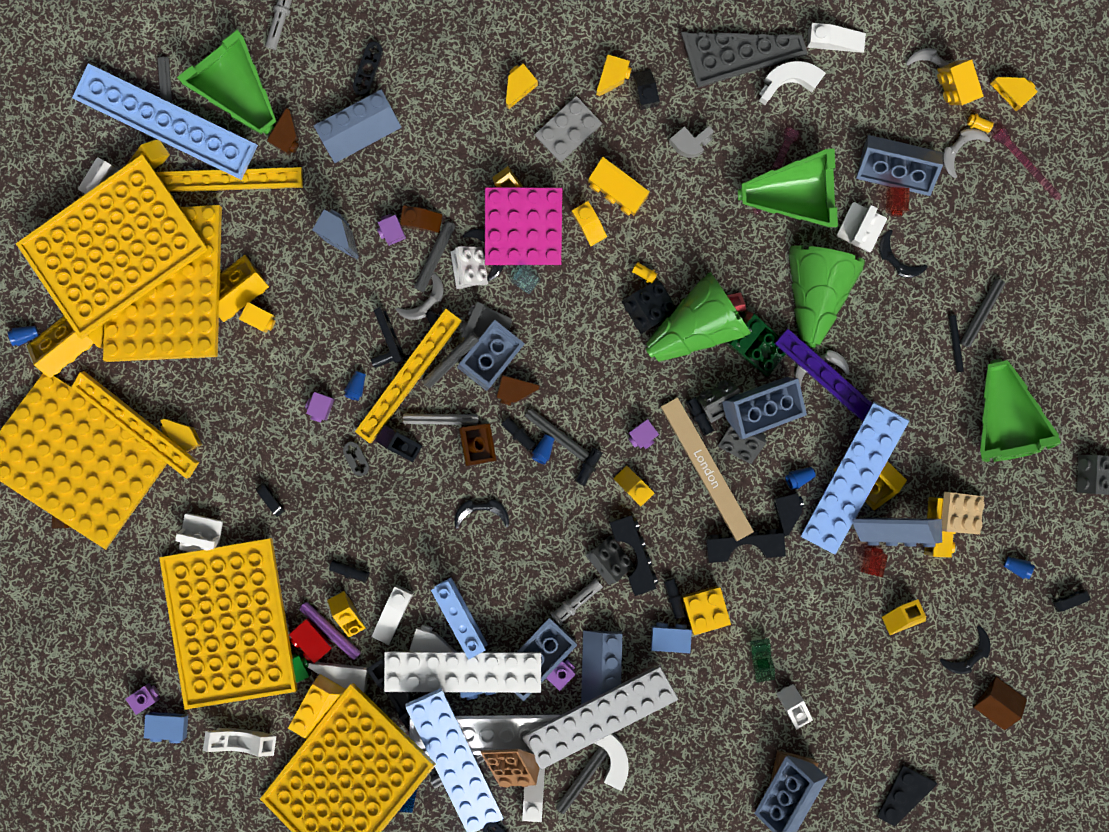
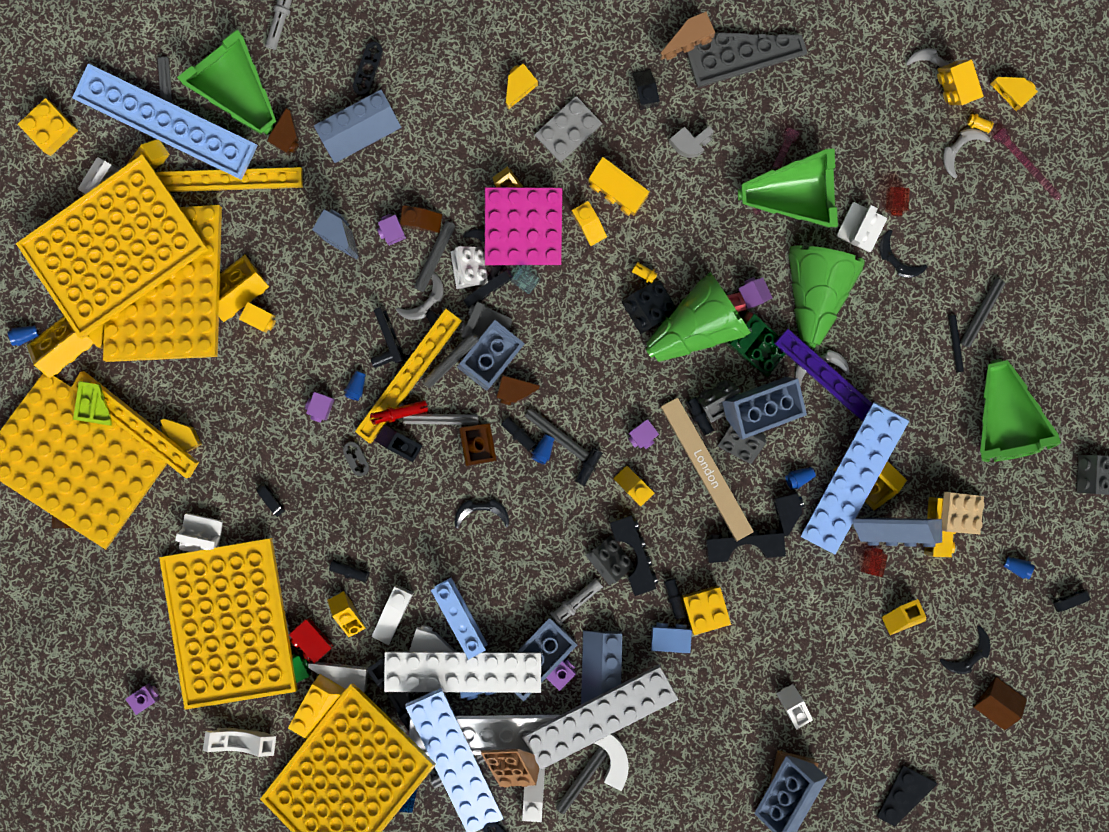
medium blue brick [144,712,188,743] -> none
medium lavender axle [300,602,361,660] -> none
yellow slope [596,55,632,96] -> none
clear green slope [750,638,775,683] -> none
white arch [759,61,826,105] -> none
white slope [807,23,866,53] -> none
sand blue slope [856,135,943,196] -> none
none -> yellow brick [18,98,78,156]
none -> lime wing [73,381,113,426]
none -> red pin [370,400,428,425]
none -> black beam [463,269,514,309]
none -> medium nougat slope [660,12,715,60]
none -> medium lavender brick [739,277,772,309]

